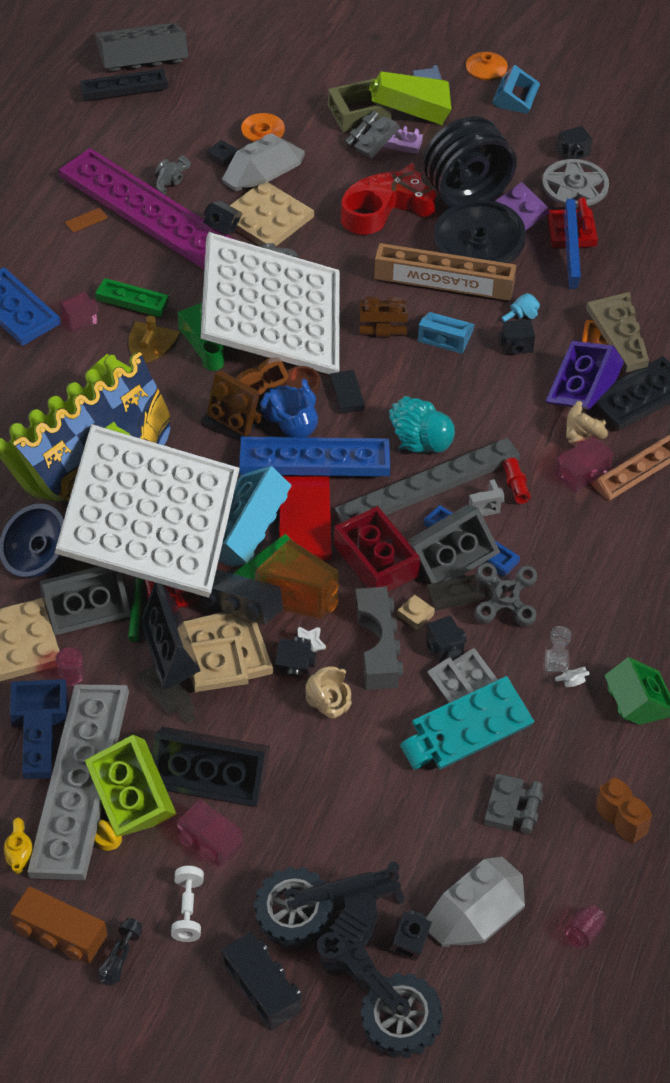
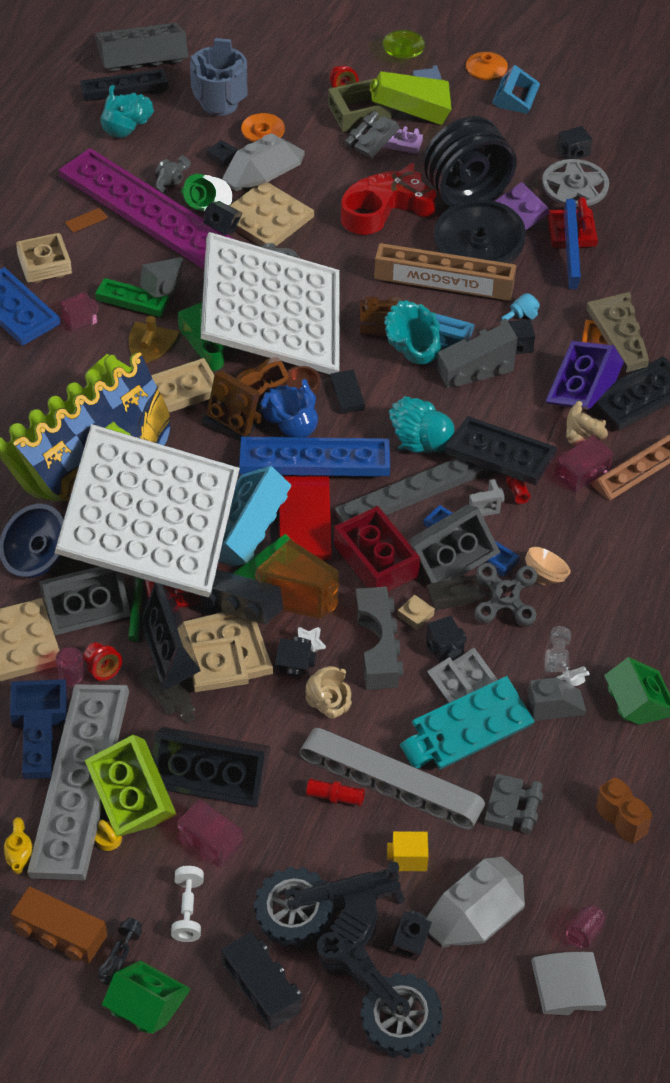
none -> tan brick [16,233,72,283]
none -> red piece [83,642,122,681]
none -> teal hair [100,85,154,139]
none -> green slope [102,961,190,1034]
none -> dark grey slope [140,257,183,298]
none -> tan plate [151,358,214,412]
none -> green piece [181,174,232,211]
none -> sand blue piece [190,38,248,116]
none -> light grey beam [299,728,485,830]
none -> red pin [306,778,365,807]
none -> red piece [330,65,359,88]
none -> clear neon green dish [383,30,425,58]
none -> teal hair [384,300,441,365]
none -> yellow brick [387,832,428,871]
none -> dark grey wedge [437,319,517,389]
none -> black plate [445,416,557,486]
none -> light nougat piece [525,547,570,585]
none -> dark grey slope [527,677,586,721]
none -> light grey slope [531,952,607,1015]

